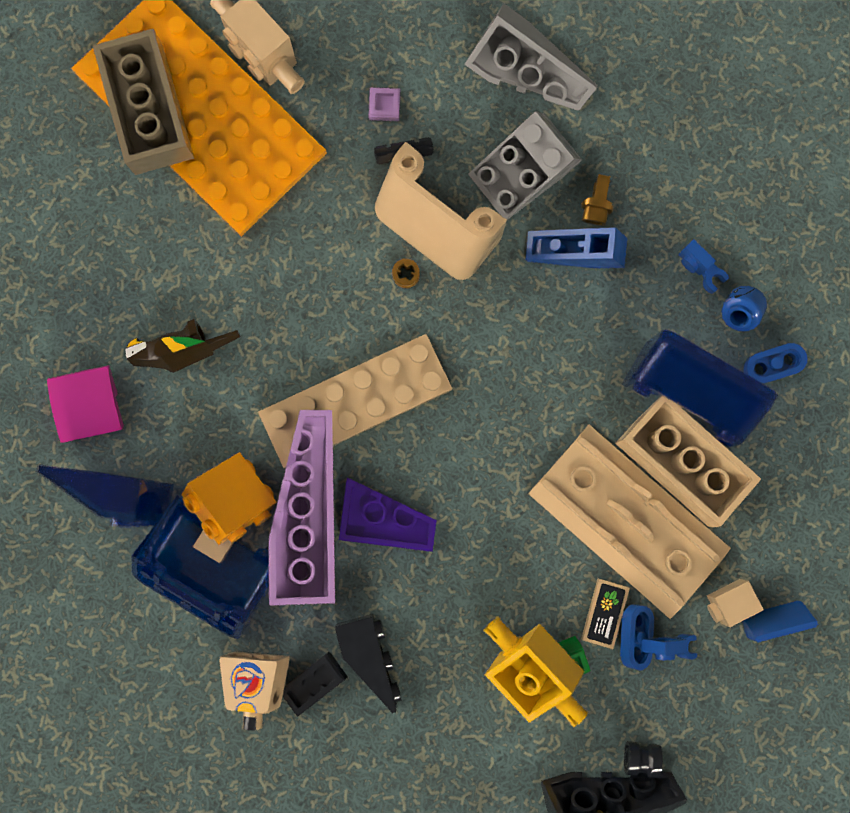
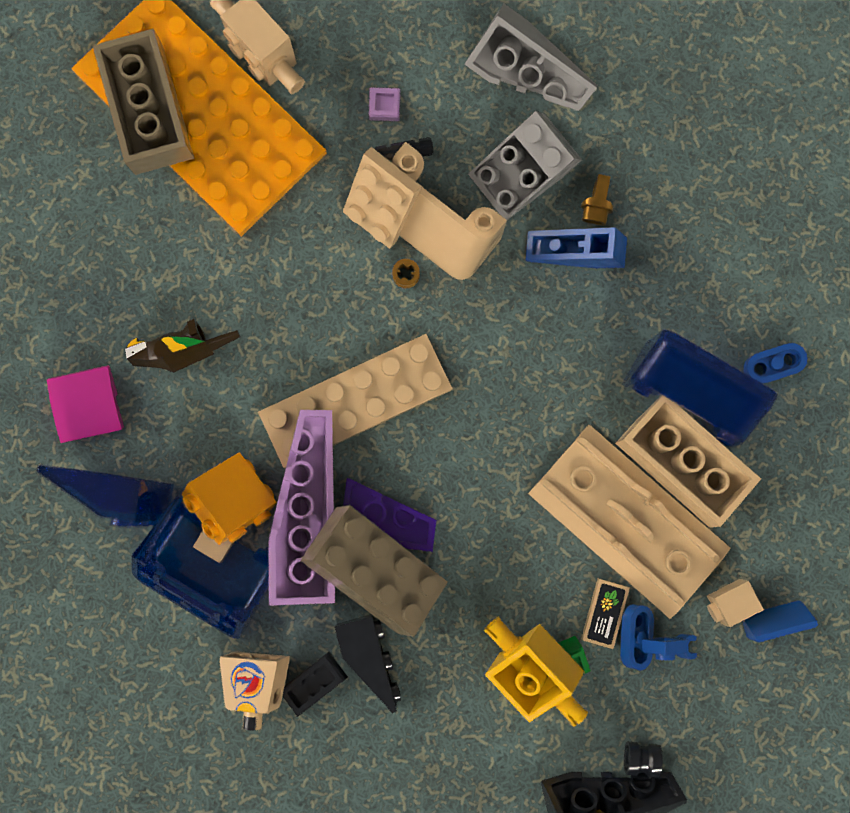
blue plate [678,239,729,294] -> none
blue head [721,286,767,332] -> none
none -> dark tan brick [300,505,448,637]
none -> tan plate [343,147,422,249]

